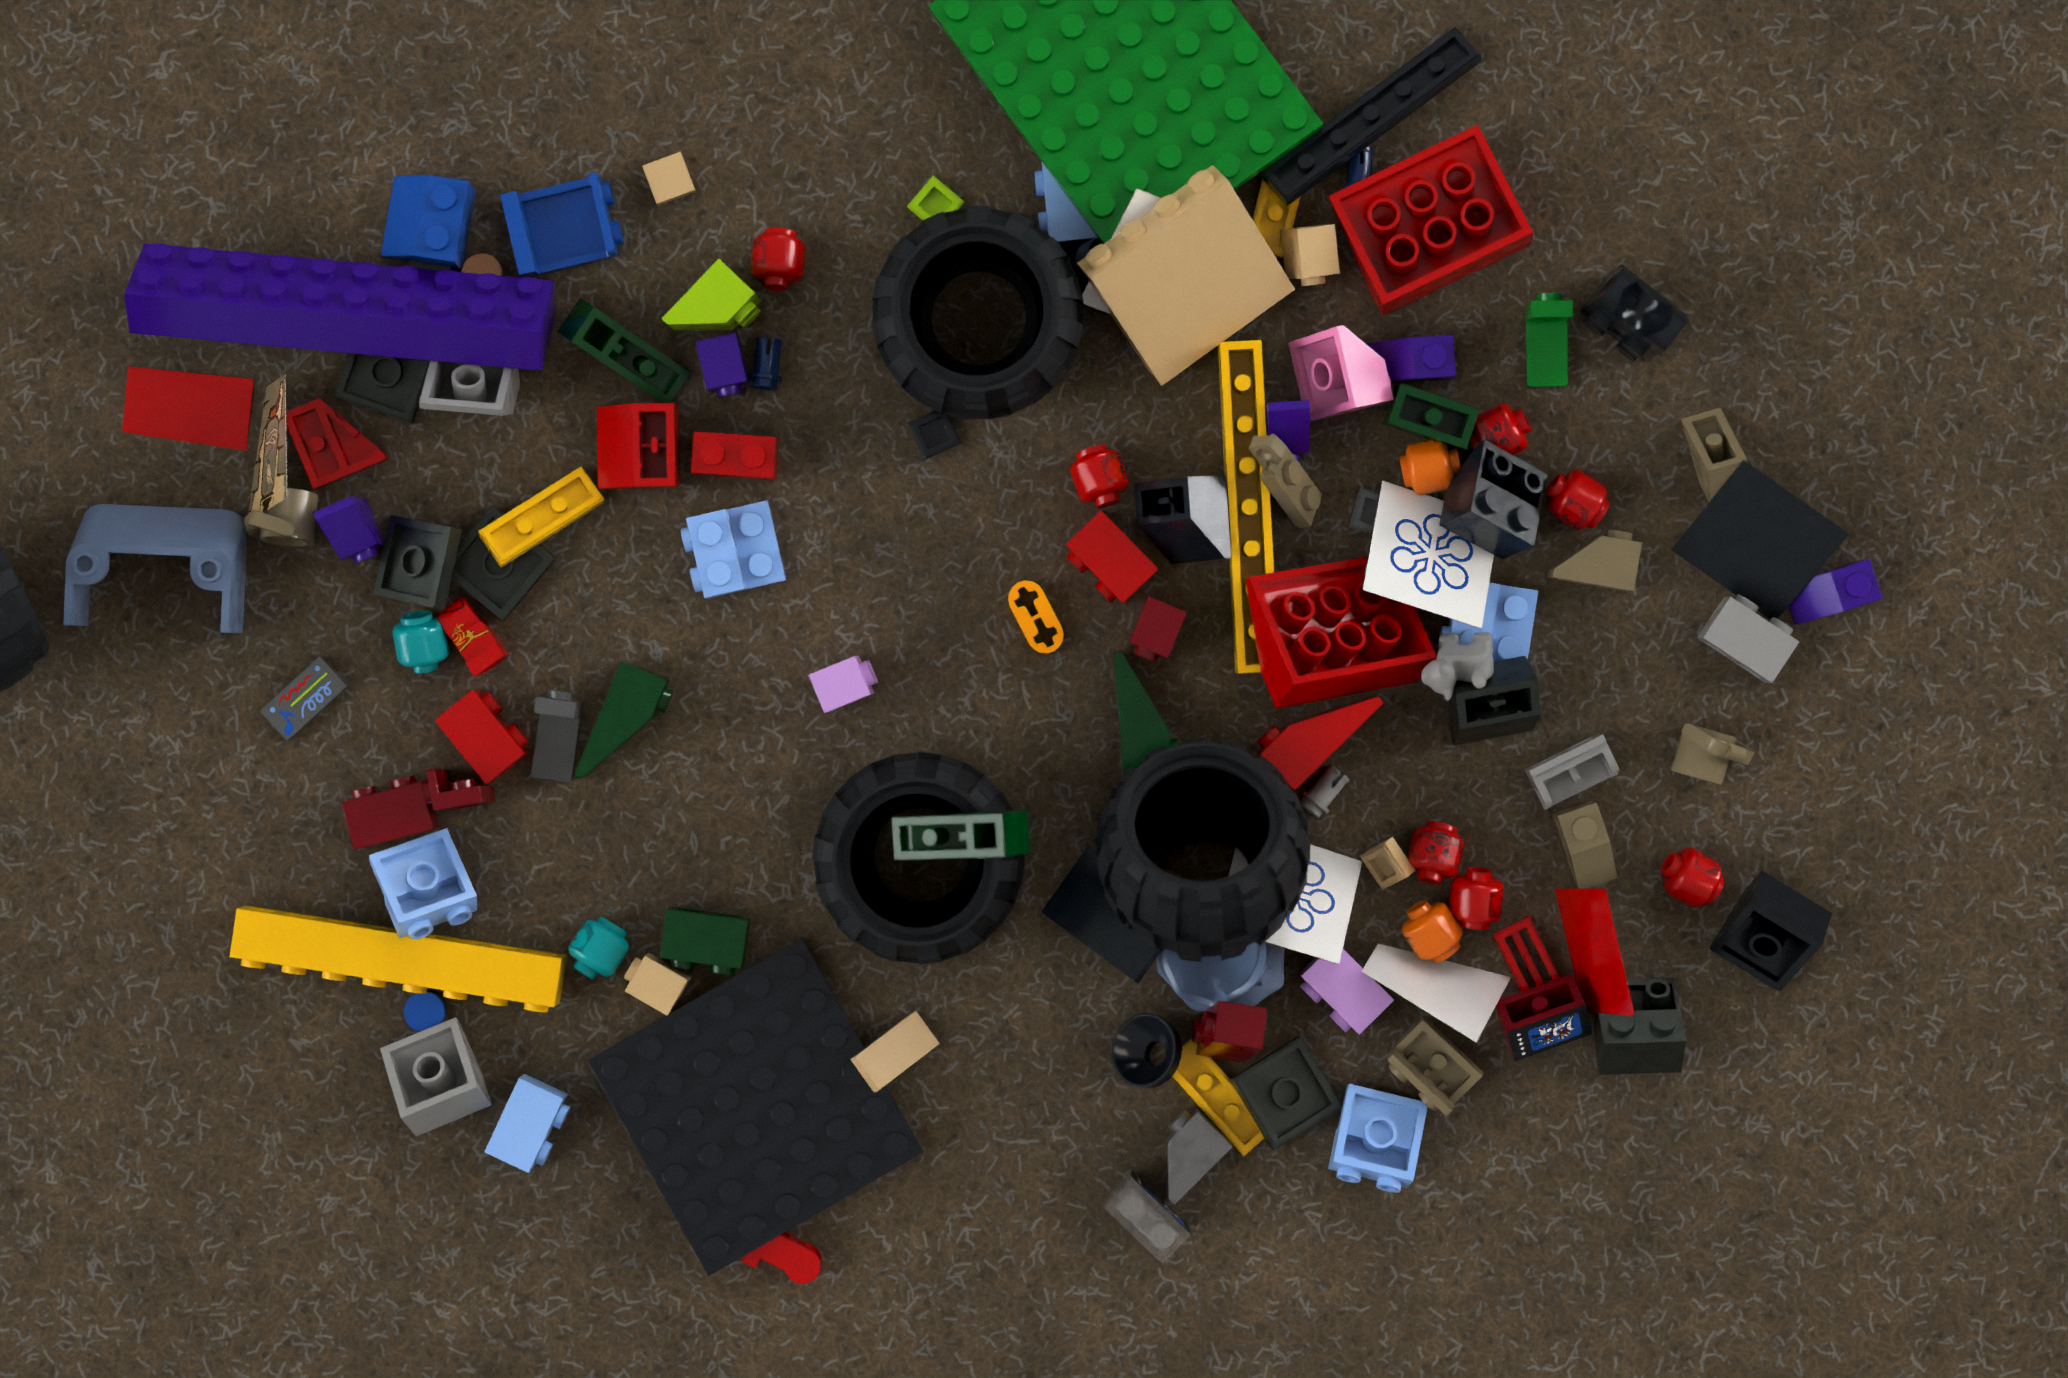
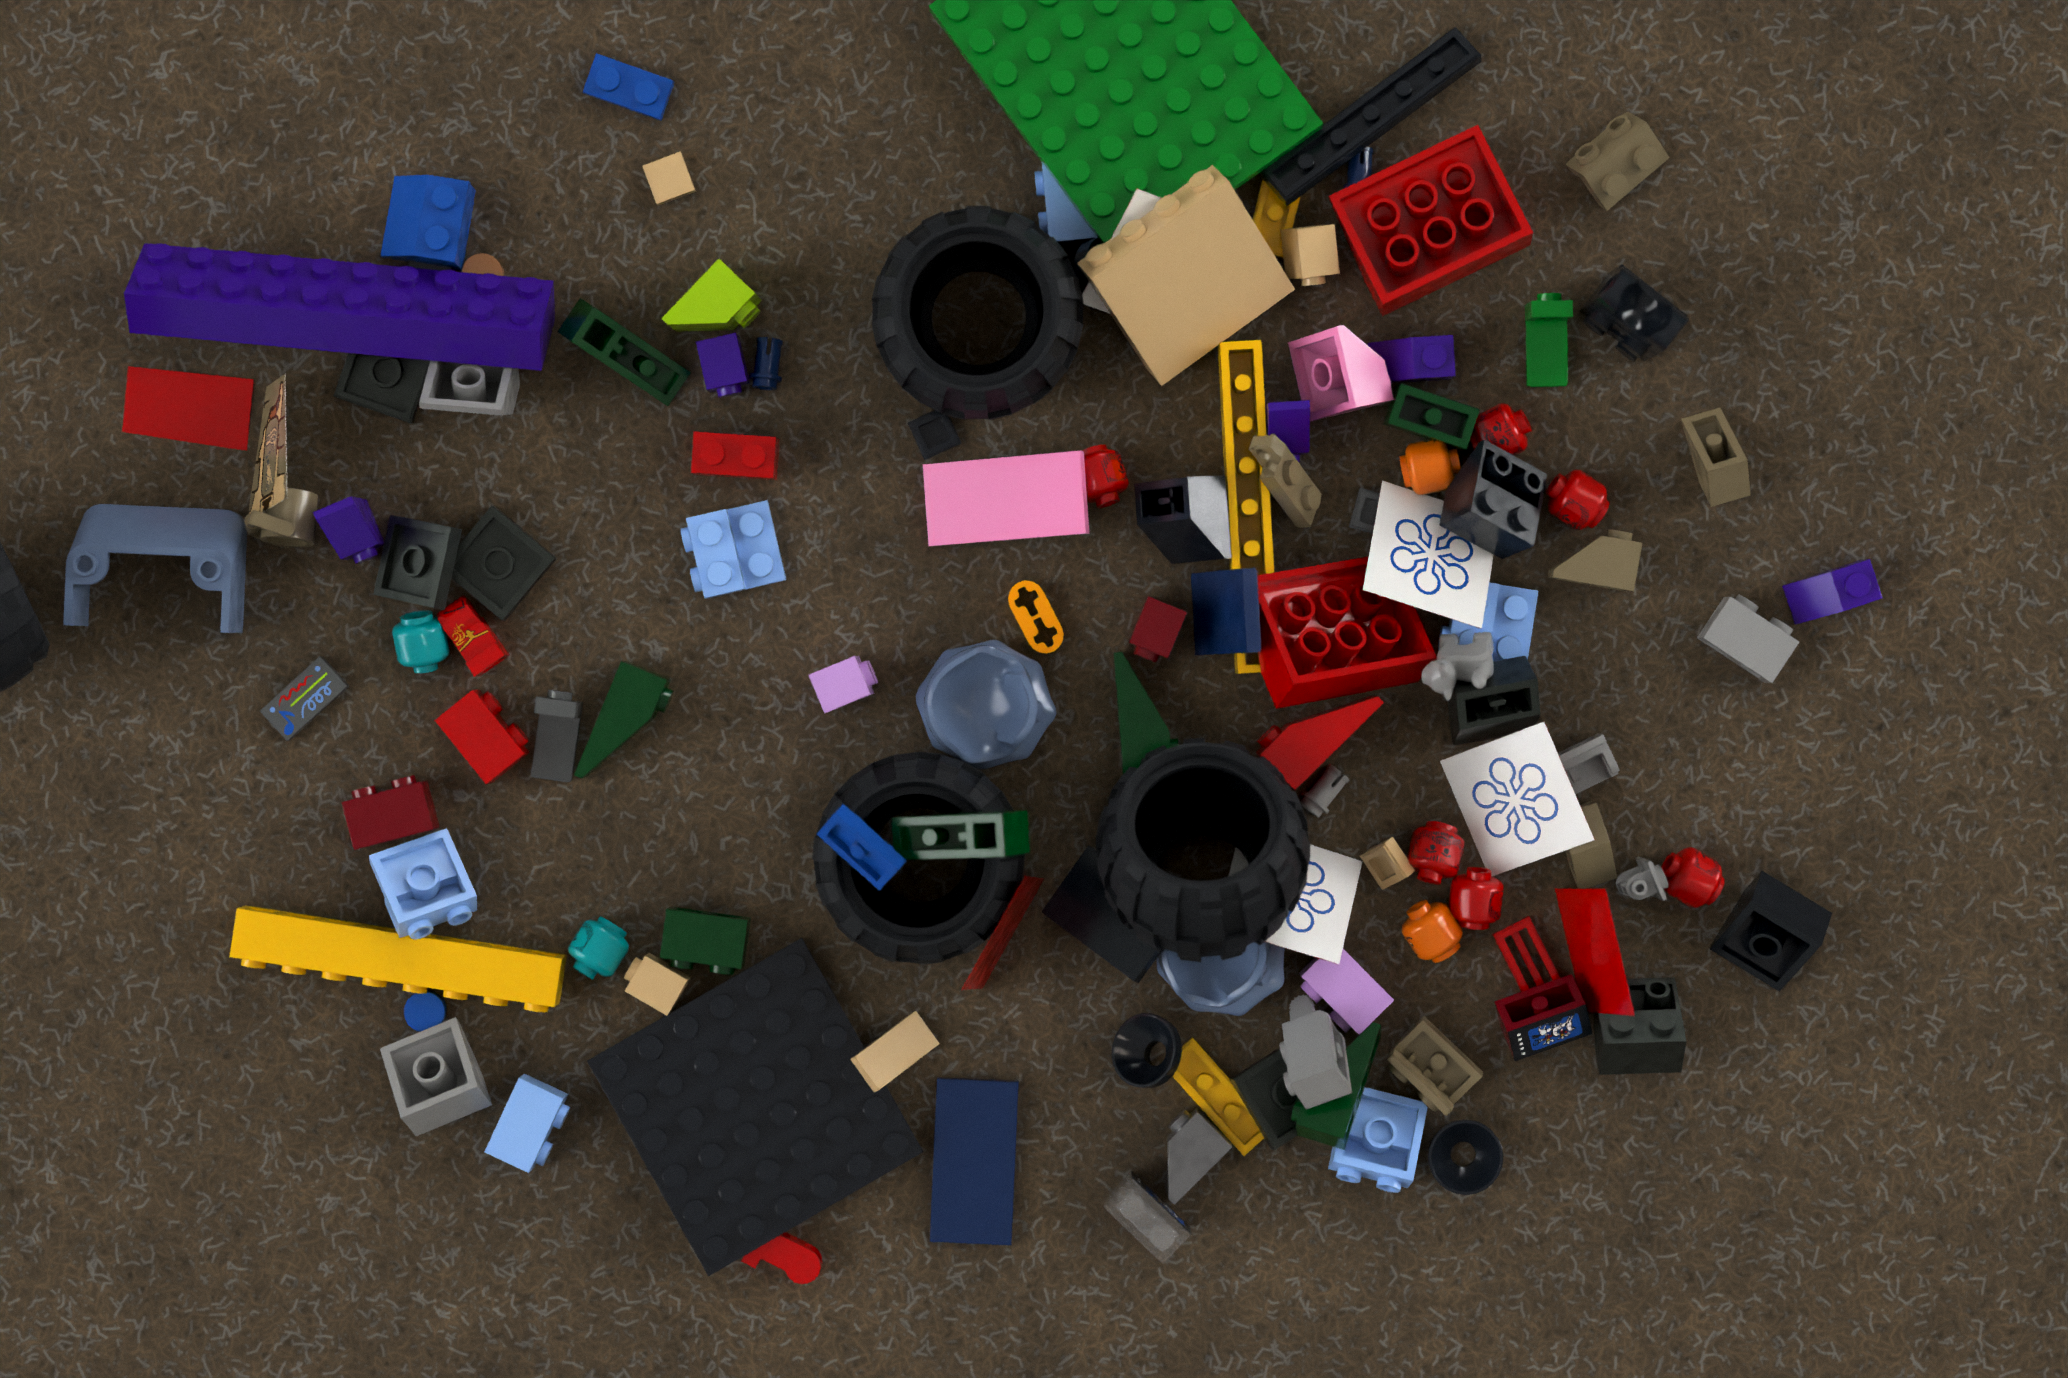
red wing [286,398,389,490] -> none
dark red bracket [422,768,496,811] -> none
yellow tile [478,466,604,568] -> none
blue panel [500,172,624,278] -> none
red slope [597,403,680,489] -> none
red head [750,227,806,291] -> none
lime tile [907,175,965,221] -> none
red brick [1065,510,1158,604] -> none
dark red brick [1192,1001,1267,1063] -> none
white sticker [1362,944,1511,1042] -> none
black sticker [1671,460,1849,619] -> none
dark tan piece [1671,723,1755,785] -> none
none -> blue plate [583,53,675,121]
none -> blue plate [817,804,907,891]
none -> sand blue piece [916,640,1057,770]
none -> bright pink tile [923,451,1090,546]
none -> dark blue tile [930,1077,1019,1245]
none -> red sticker [961,876,1044,990]
none -> dark blue tile [1191,568,1261,655]
none -> light grey hinge [1279,994,1352,1109]
none -> dark green slope [1291,1022,1381,1150]
none -> black piece [1428,1119,1503,1195]
none -> white sticker [1440,722,1595,876]
none -> dark tan bracket [1566,112,1670,211]
none -> light grey hinge [1616,856,1669,901]

